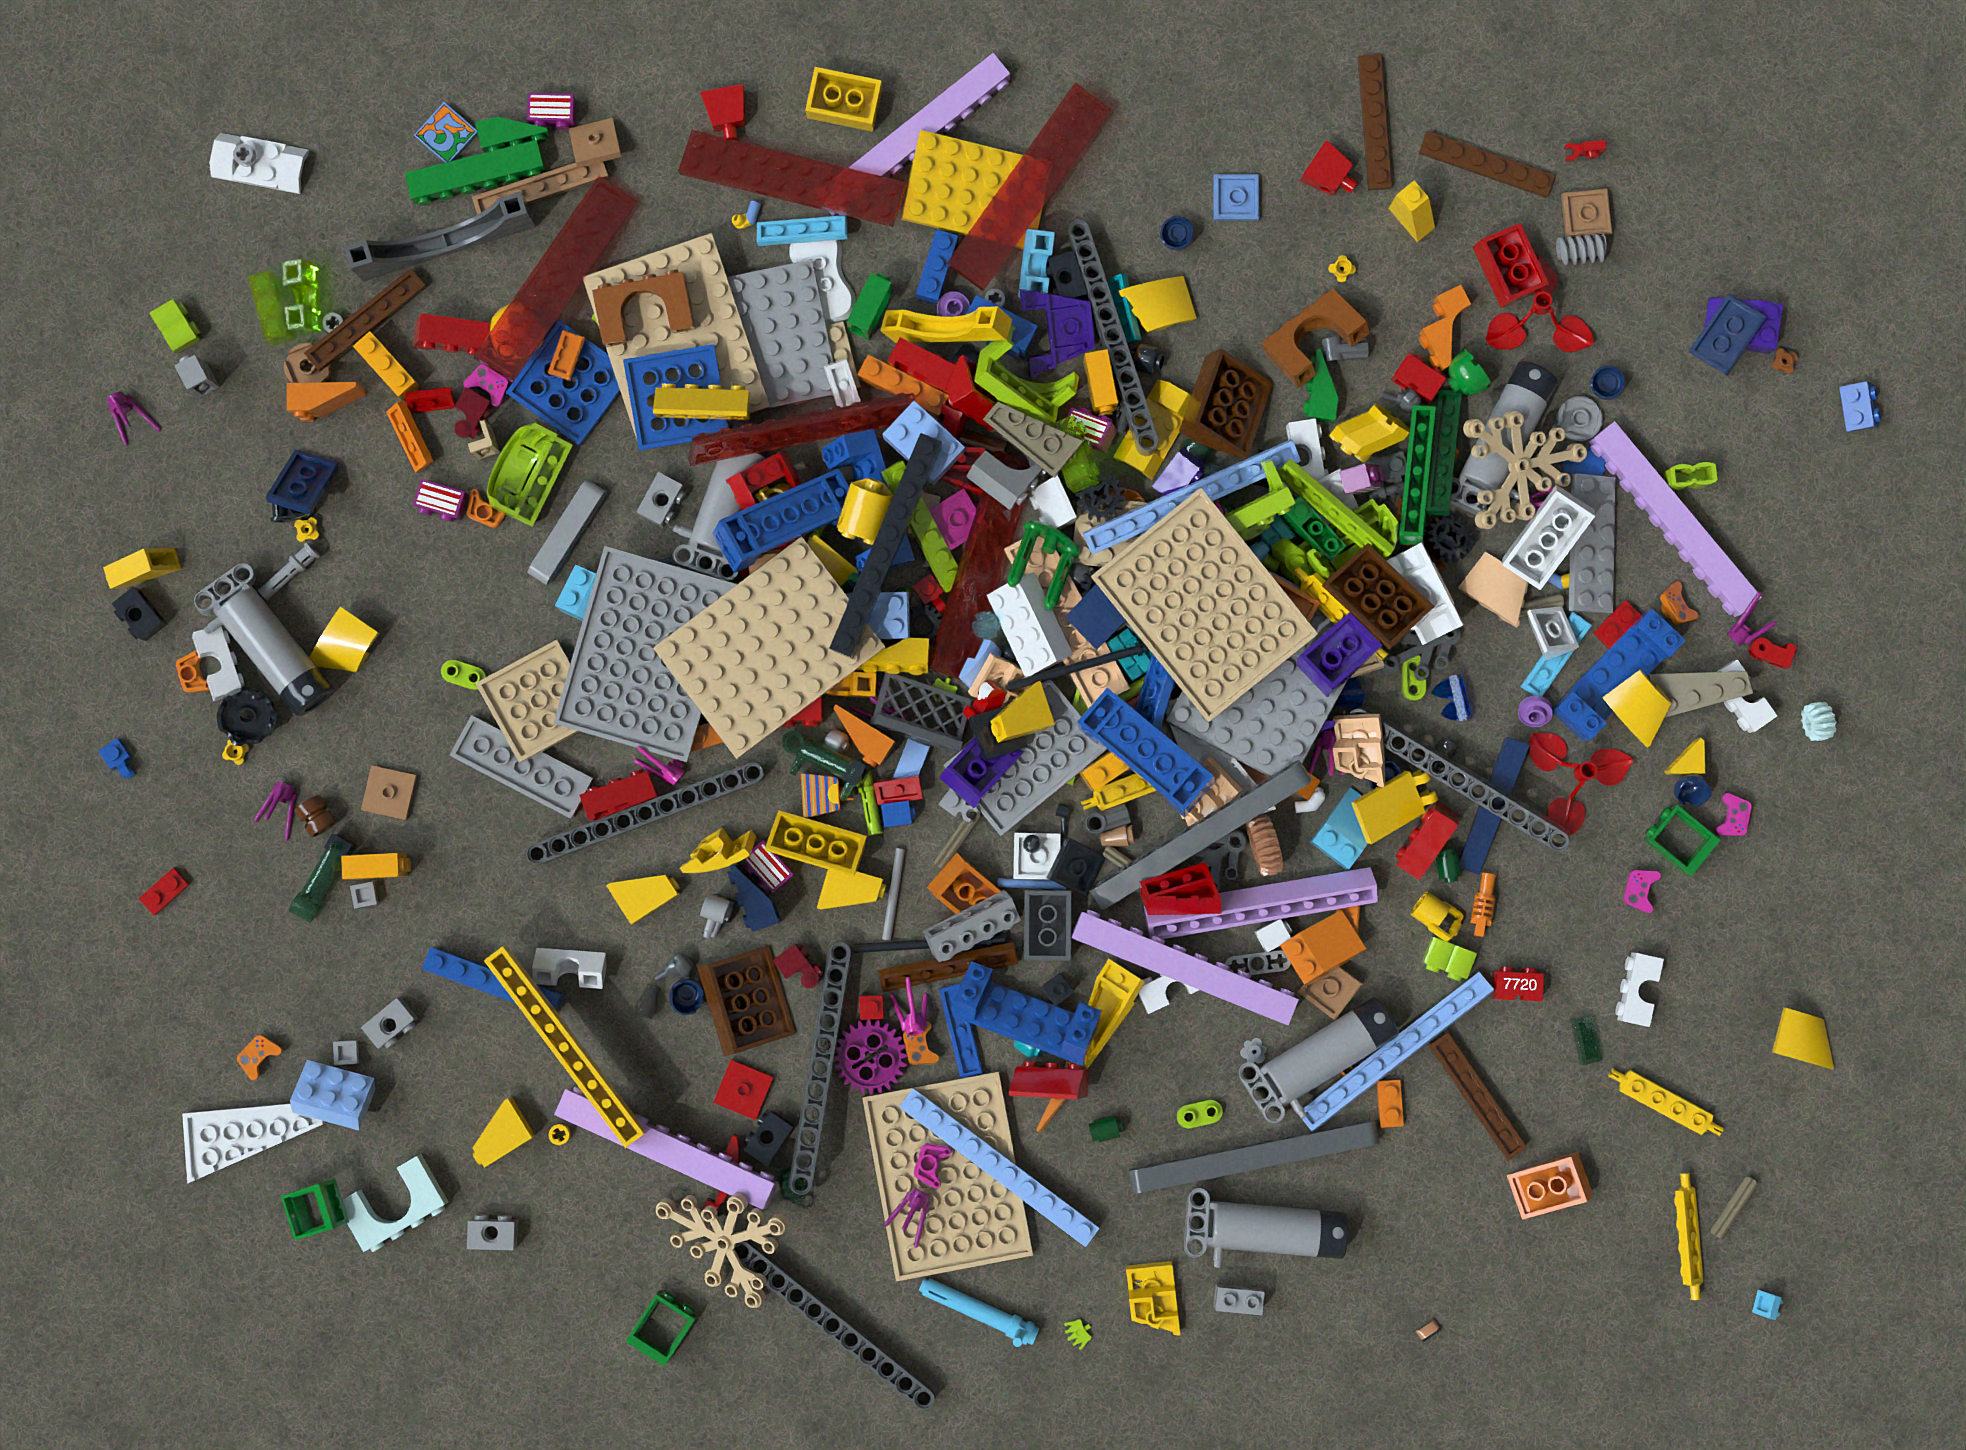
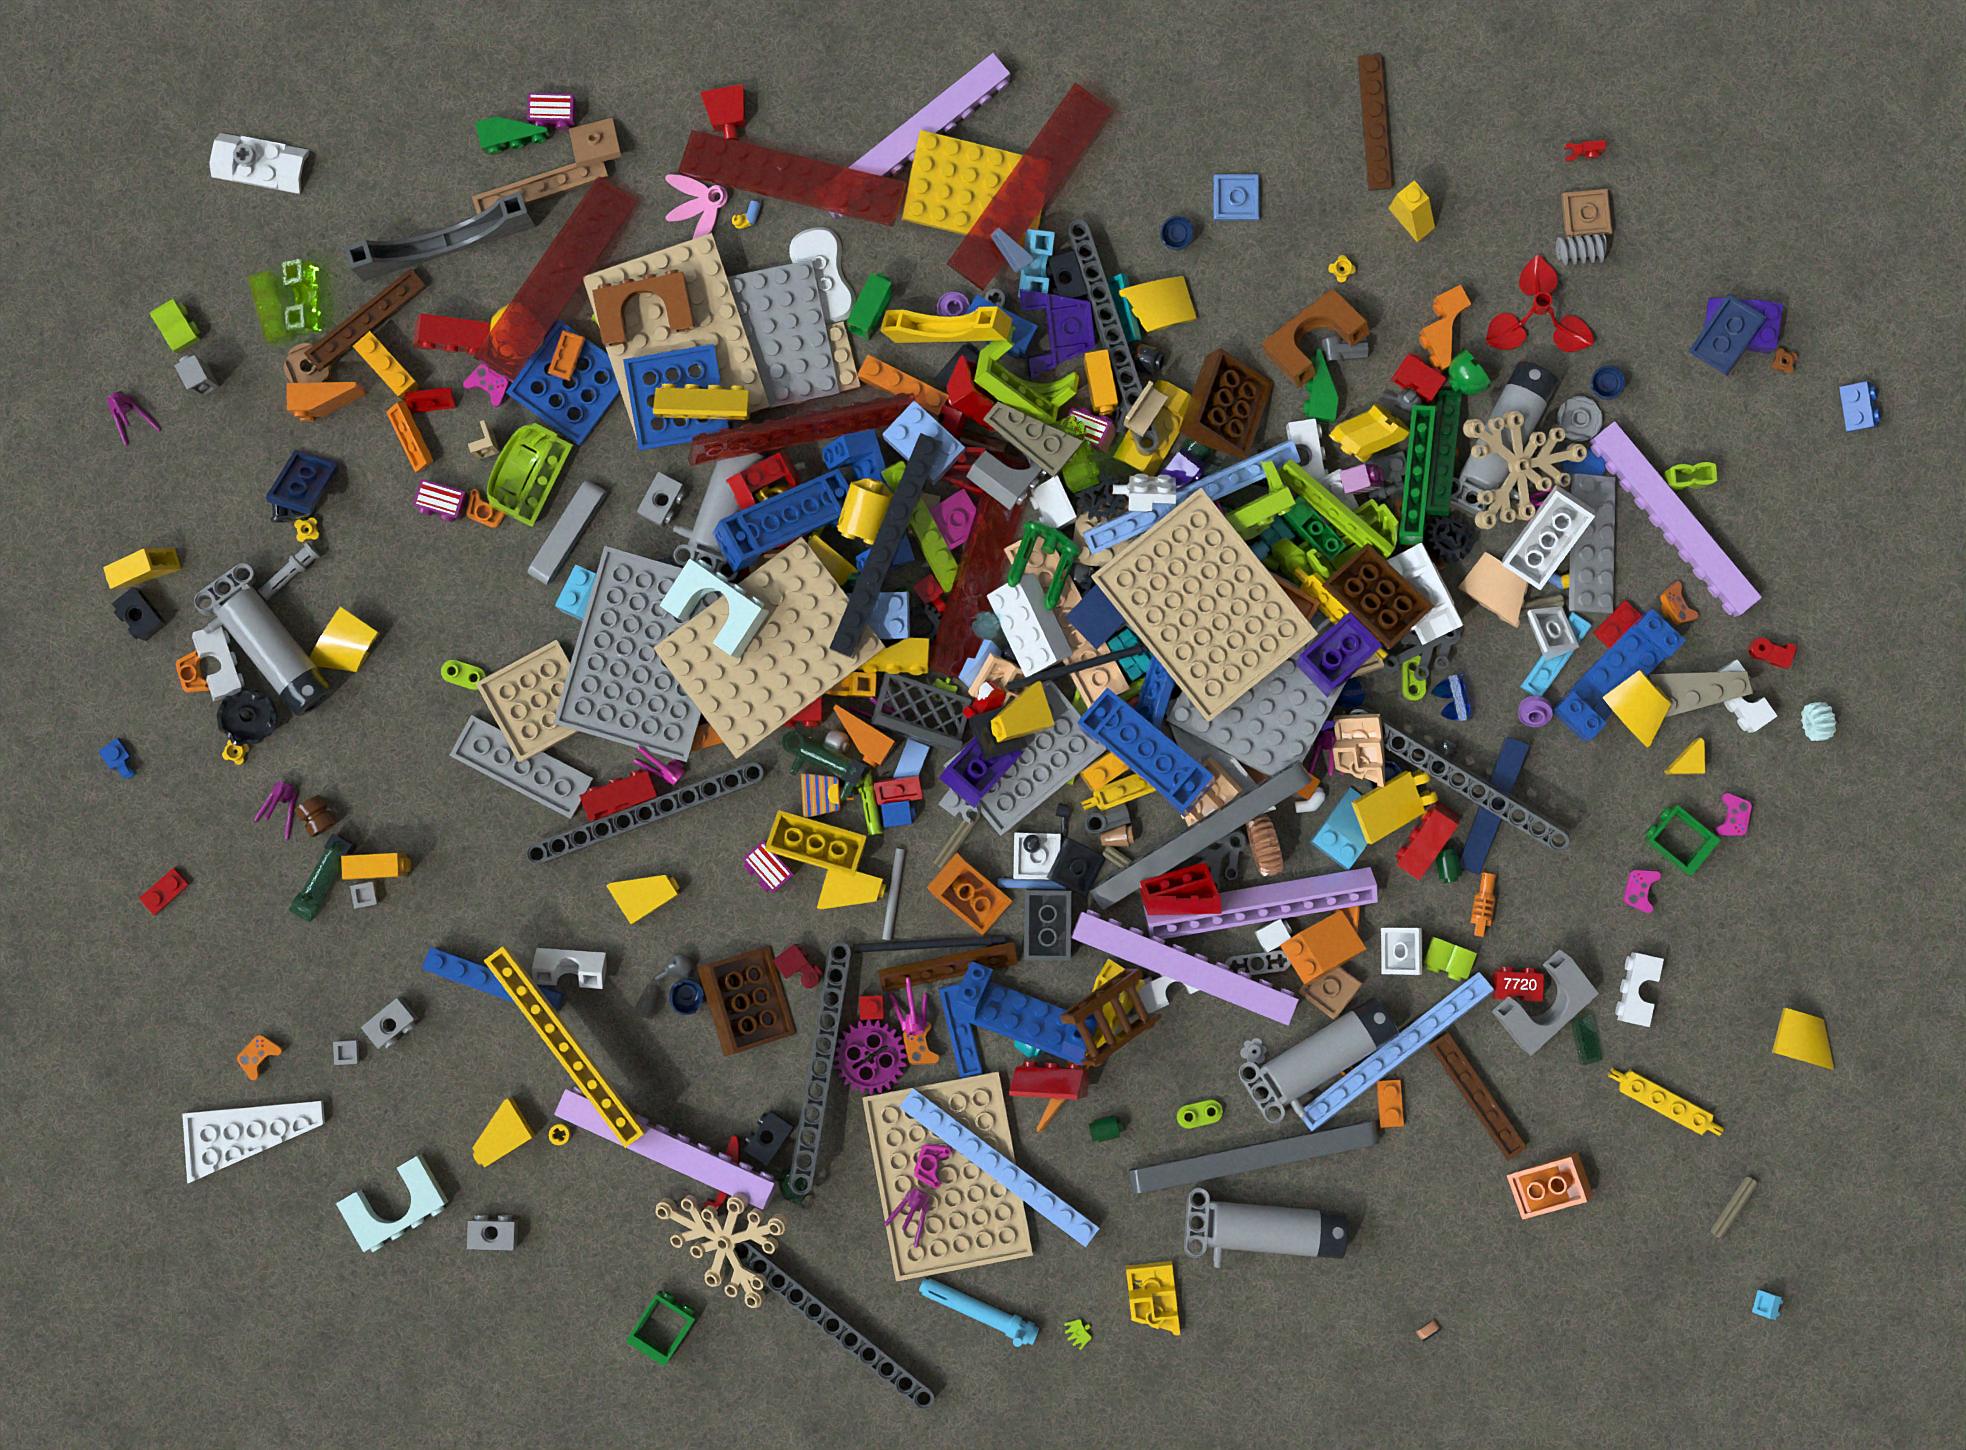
green window [280,1178,349,1241] -> none
light blue brick [290,1060,375,1130] -> none
light grey bush [323,313,344,332] -> none
medium nougat plate [361,765,417,820] -> none
green brick [404,140,547,206] -> none
tile [414,102,478,163] -> none
dark red brick [454,387,492,440] -> none
yellow slope [680,827,756,873] -> none
light grey piece [700,894,737,939] -> none
red plate [713,1059,774,1120] -> none
dark blue slope [727,865,782,932] -> none
medium azure tile [757,215,848,246] -> none
yellow brick [805,67,882,132] -> none
white plate [824,359,868,432] -> none
red wedge [888,337,957,395] -> none
blue arch [916,229,958,306] -> none
light grey brick [923,890,1021,962] -> none
black brick [1041,973,1074,1006] -> none
light grey brick [1214,1284,1264,1315] -> none
red torso [1300,140,1358,196] -> none
yellow piece [1410,891,1464,942] -> none
reddish brown plate [1418,131,1555,198] -> none
red slope [1472,223,1549,308] -> none
red plant [1529,733,1634,838] -> none
dark blue hair [1674,773,1712,807] -> none
yellow plate [1674,1173,1703,1300] -> none
magenta plant [1727,592,1777,646] -> none
none -> light aqua arch [659,559,769,658]
none -> bright pink plant [665,174,728,239]
none -> sand blue slope [991,228,1035,273]
none -> reddish brown fence [1060,969,1162,1067]
none -> white plate [1113,474,1176,511]
none -> tan panel [1124,381,1168,437]
none -> white slope [1381,928,1422,975]
none -> light grey arch [1492,949,1599,1056]

